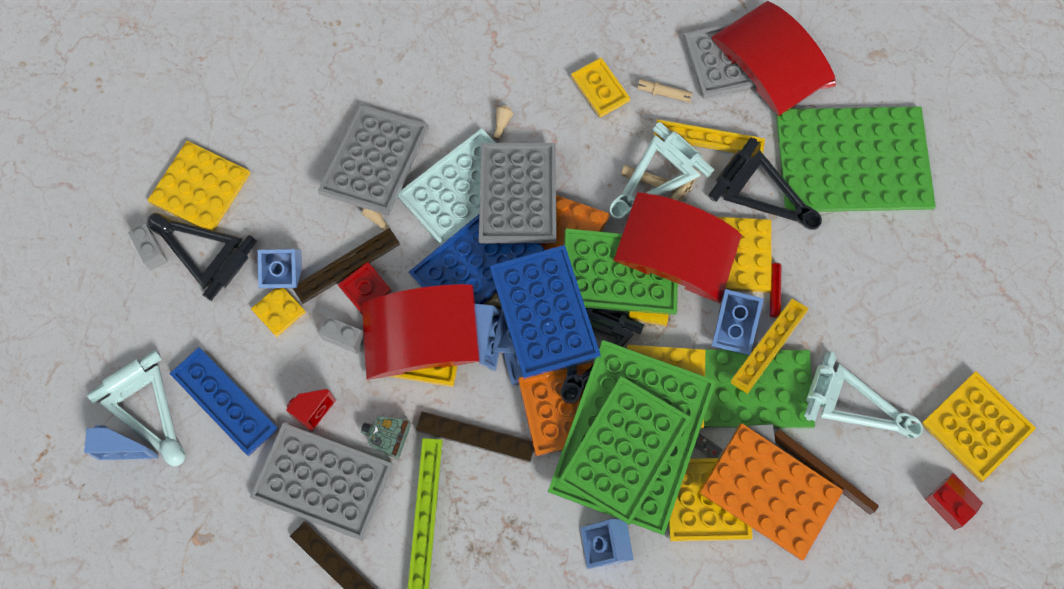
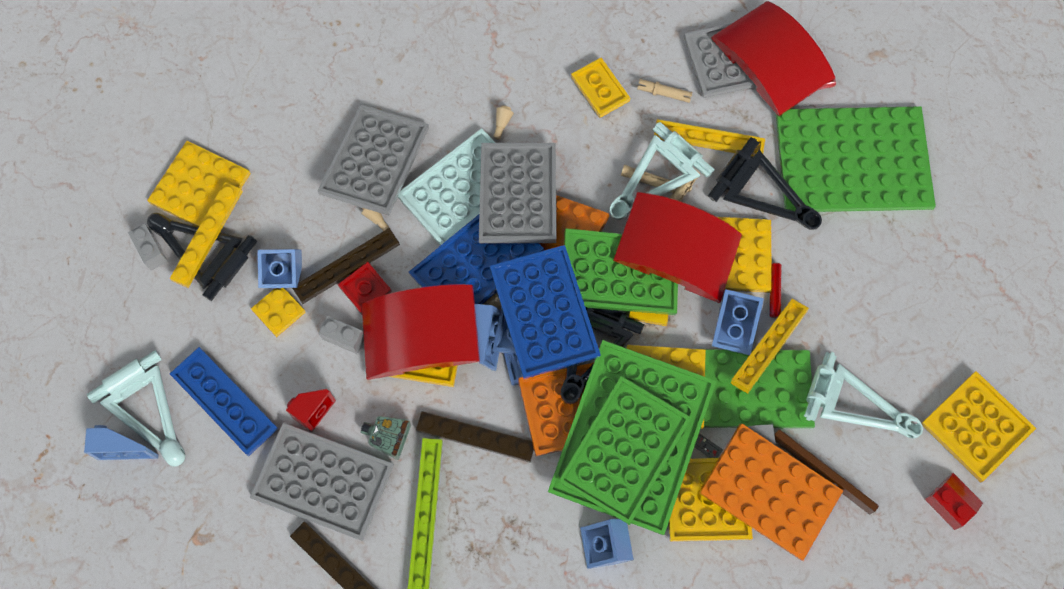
none -> yellow plate [169,182,243,288]

